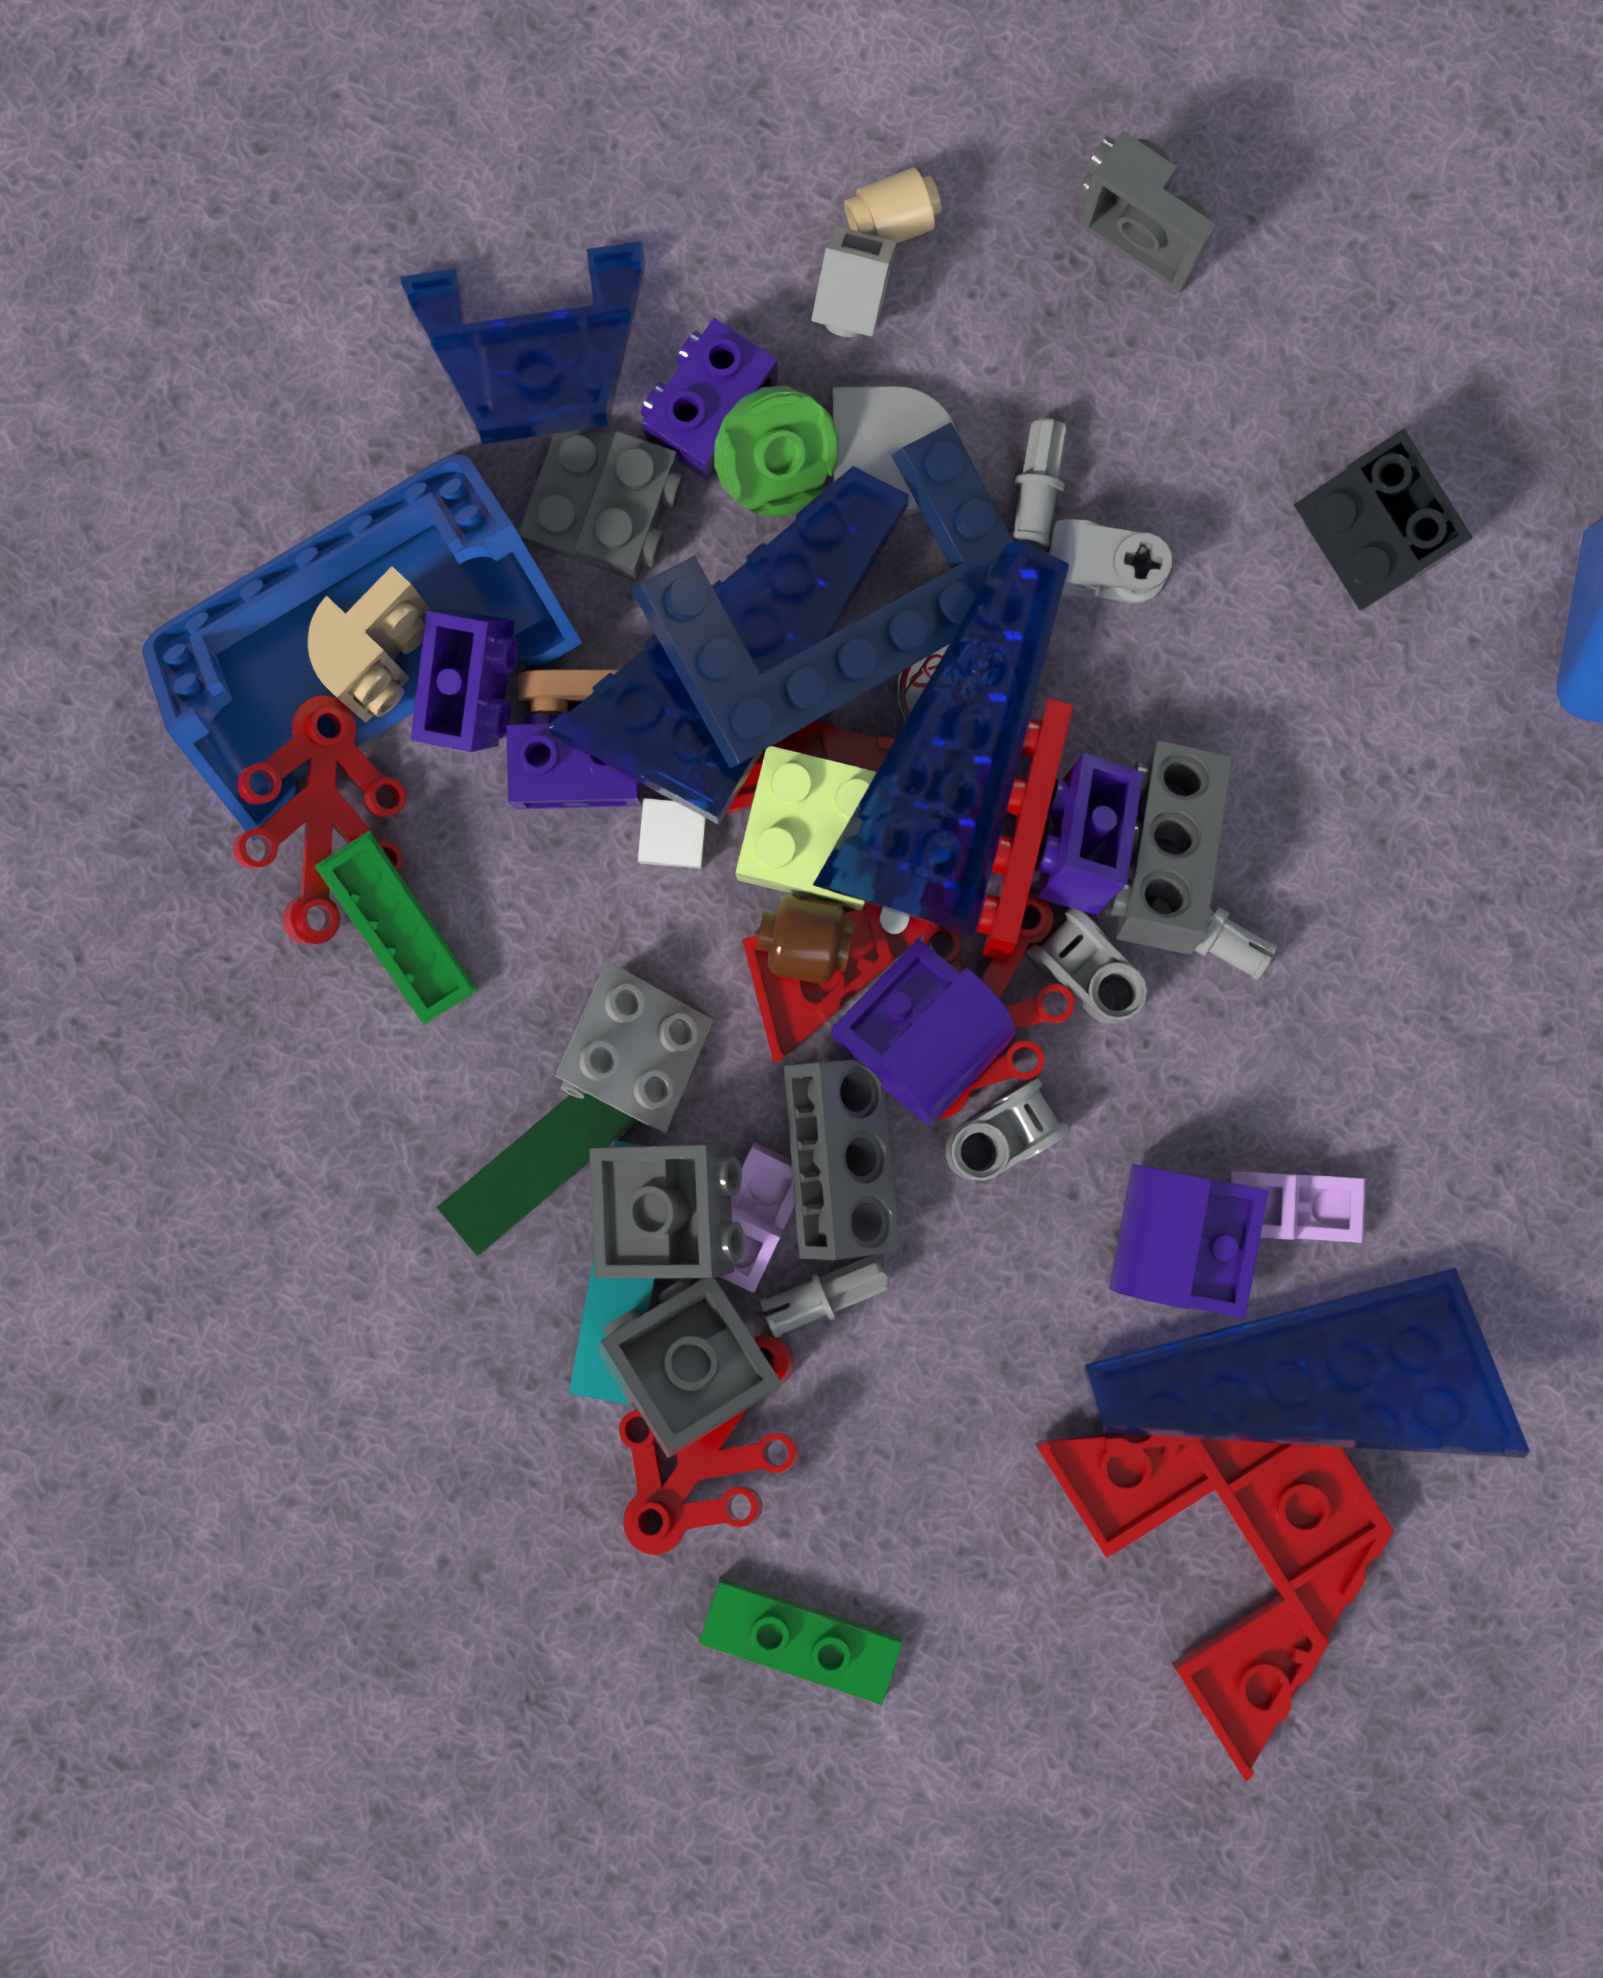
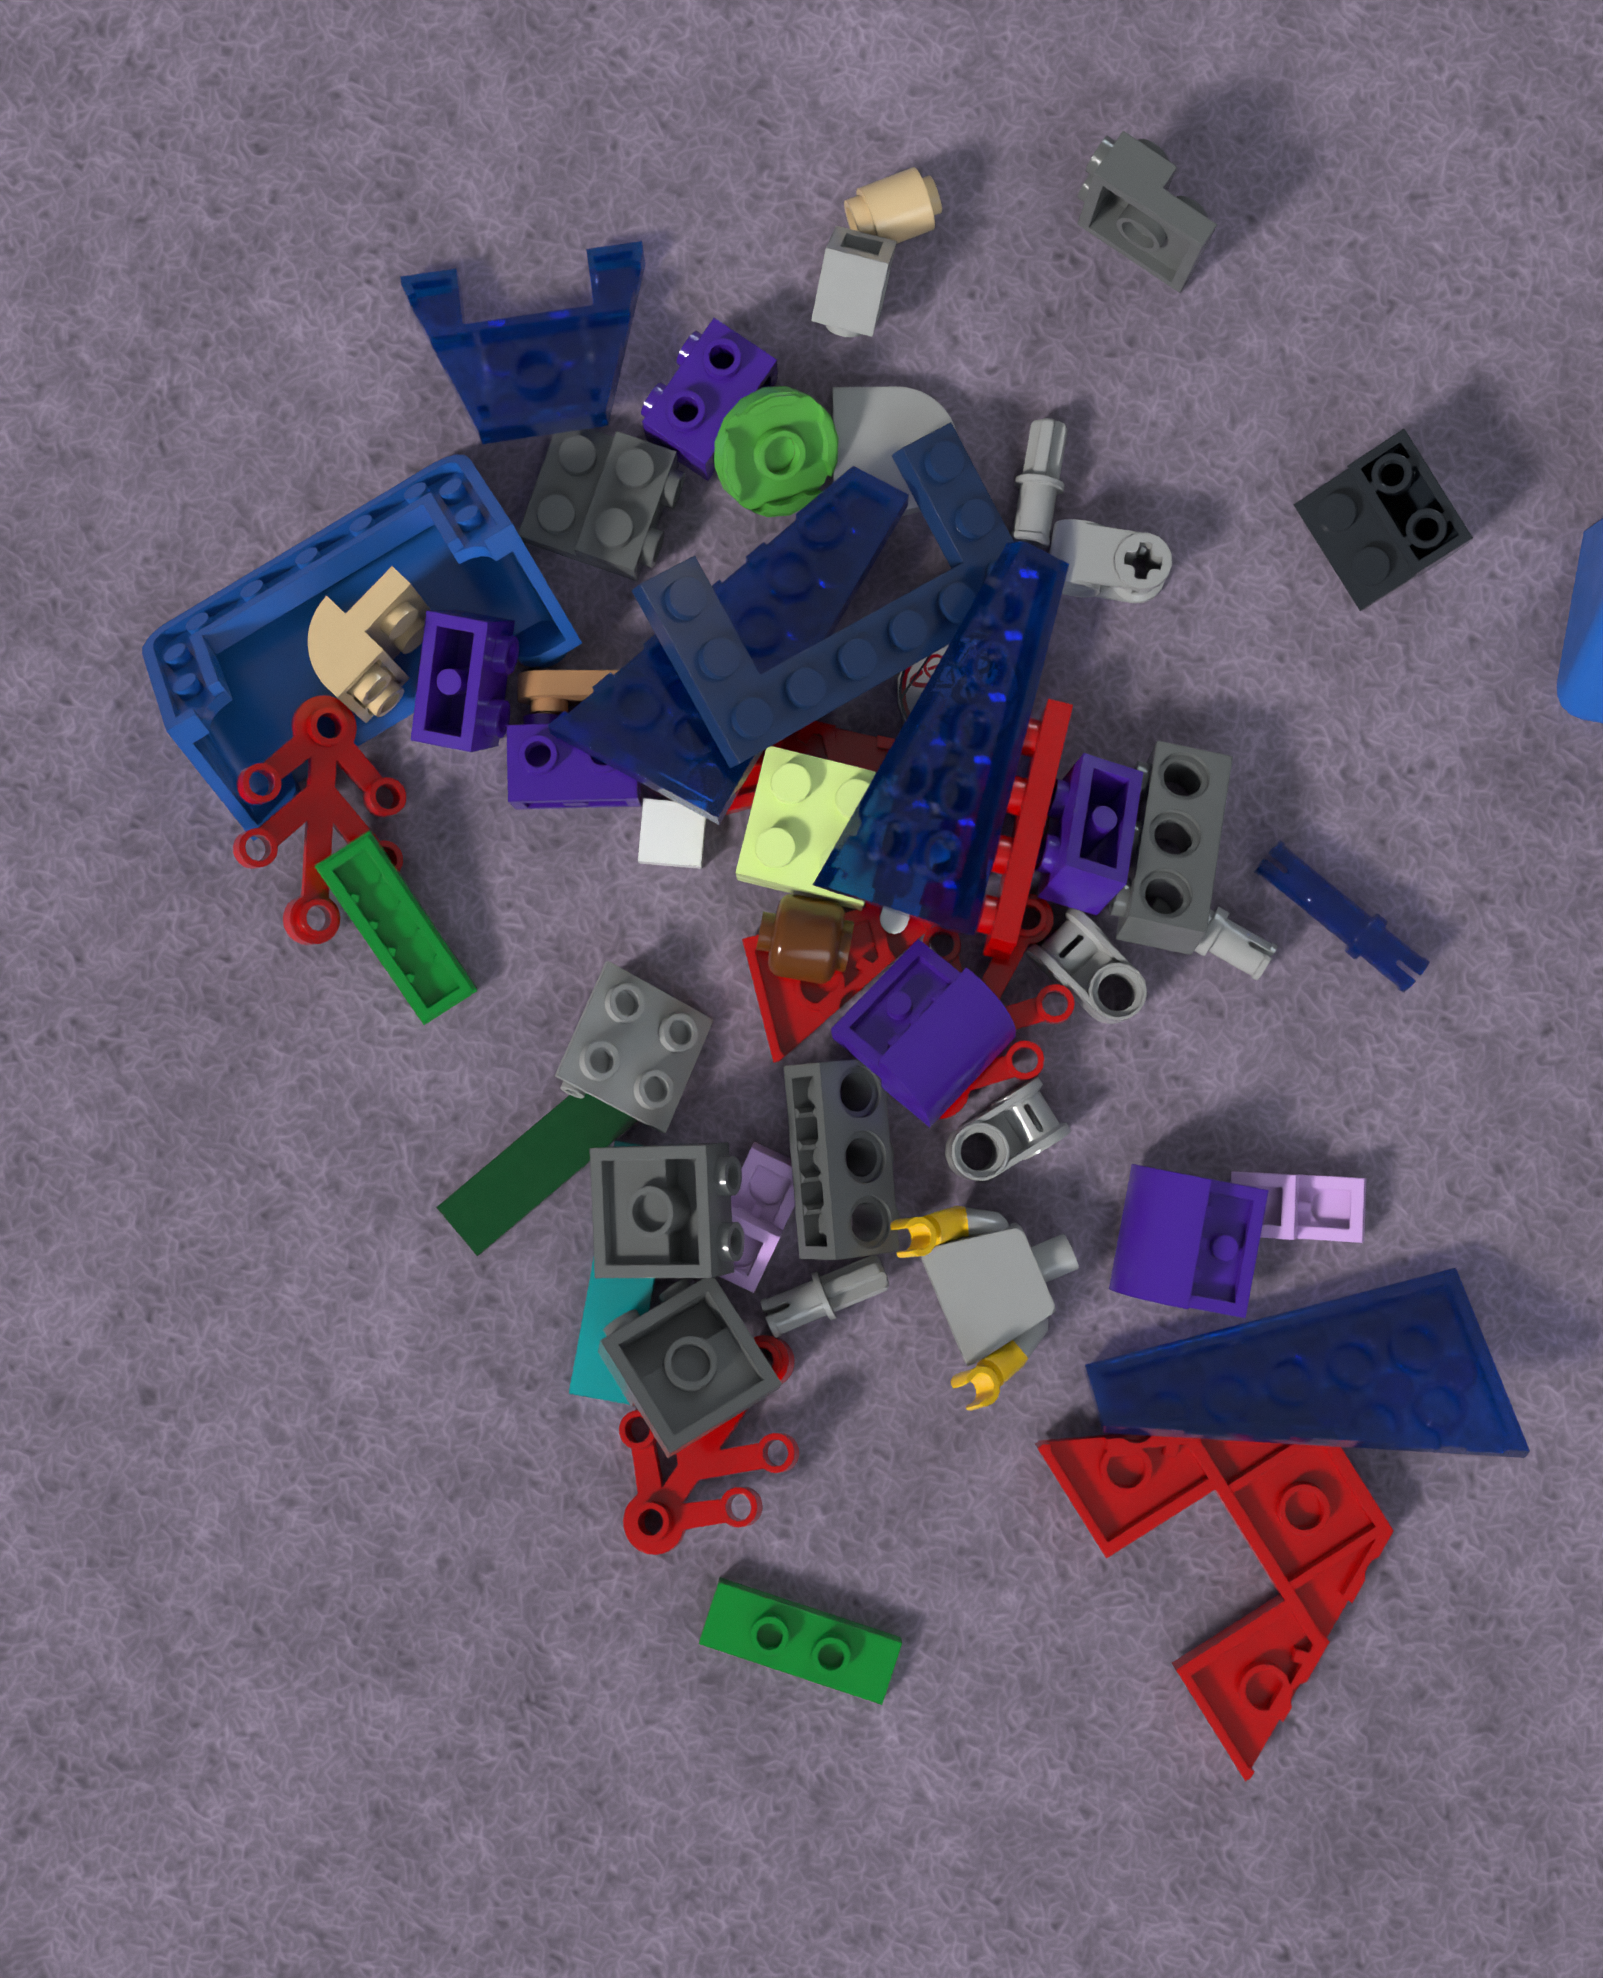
none -> light grey torso [890,1205,1079,1411]
none -> clear blue pin [1253,840,1430,993]

